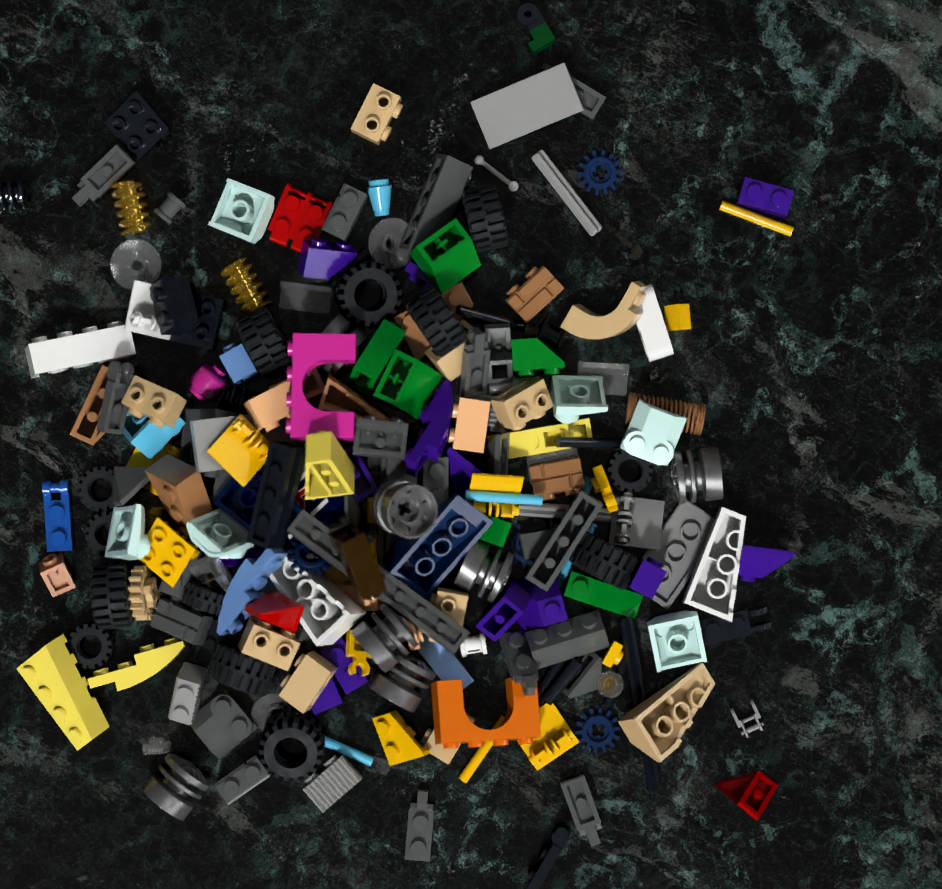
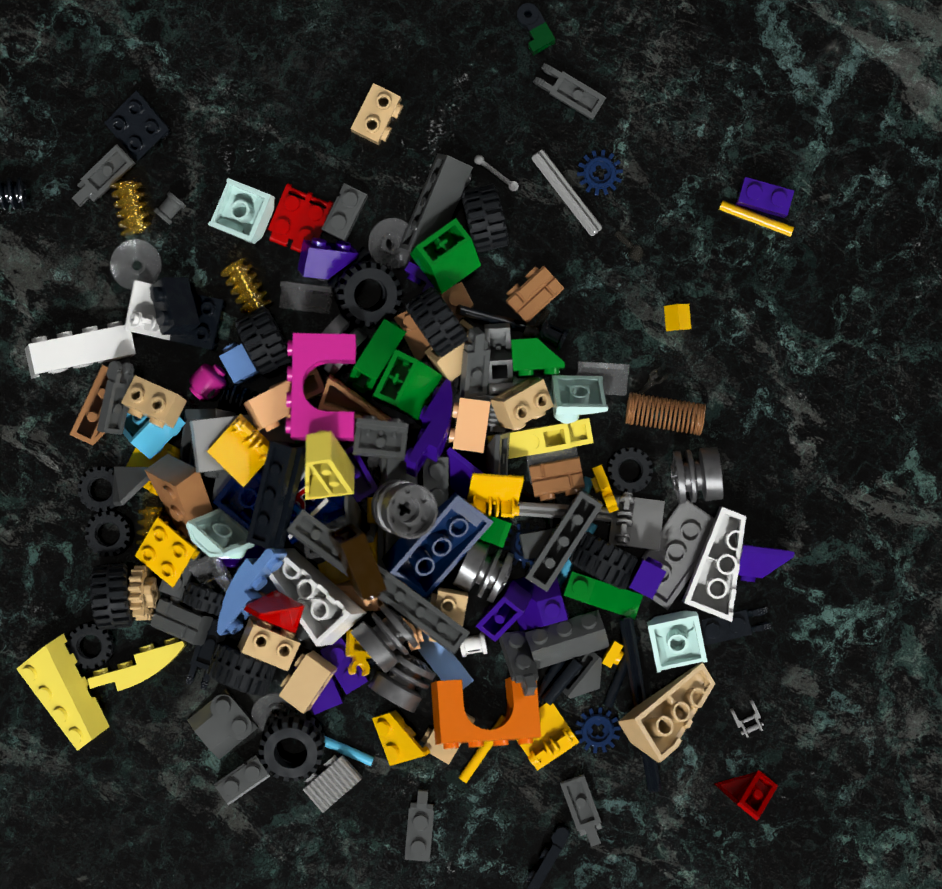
nougat bracket [39,552,76,597] -> none
blue plate [42,479,74,552] -> none
light aqua slope [104,504,150,561] -> none
clear plate [142,737,172,755] -> none
flat silver wheel [142,753,211,821] -> none
light grey brick [168,662,207,725] -> none
dark blue gear [287,541,330,576] -> none
medium azure cone [366,178,392,216] -> none
medium azure piece [464,490,543,505] -> none
light grey tile [470,62,584,149] -> none
black bar [555,437,623,448] -> none
tan arch [561,281,647,340] -> none
clear tile [597,671,623,698] -> none
light aqua slope [620,399,687,466] -> none
white beam [635,284,674,362] -> none

